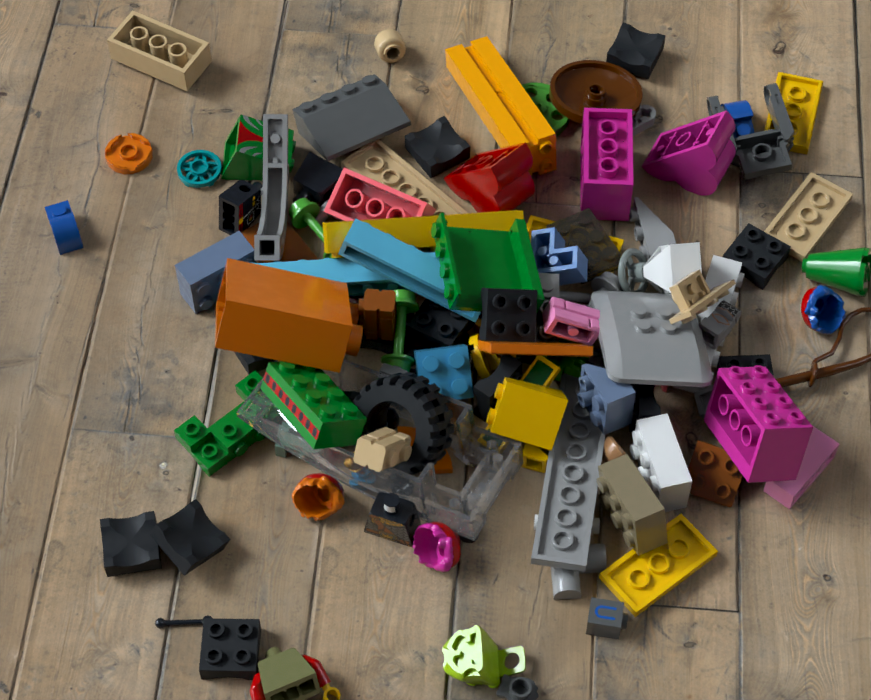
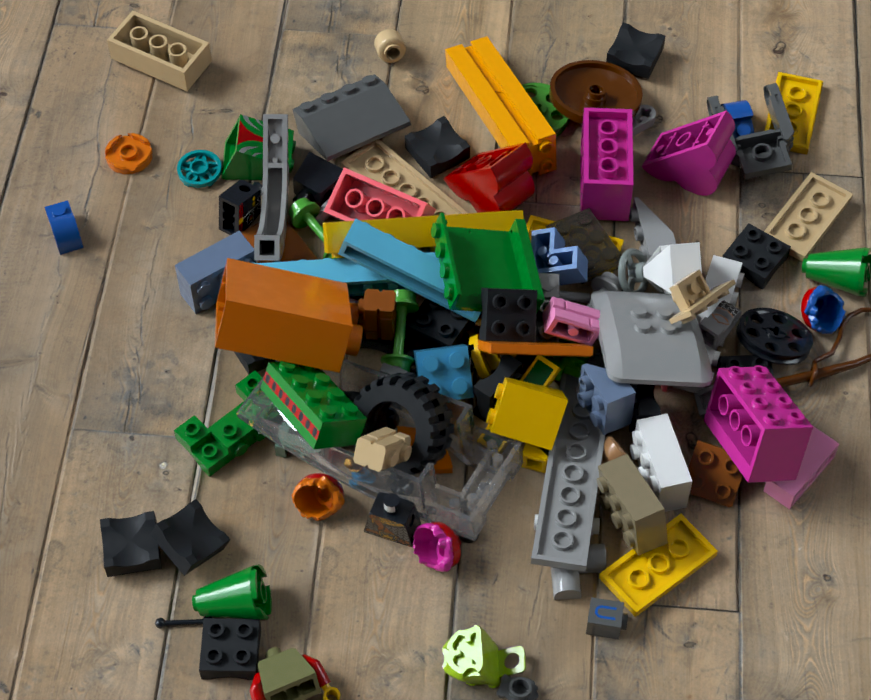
none -> green cone [192,564,272,620]
none -> black wedge [736,308,813,365]

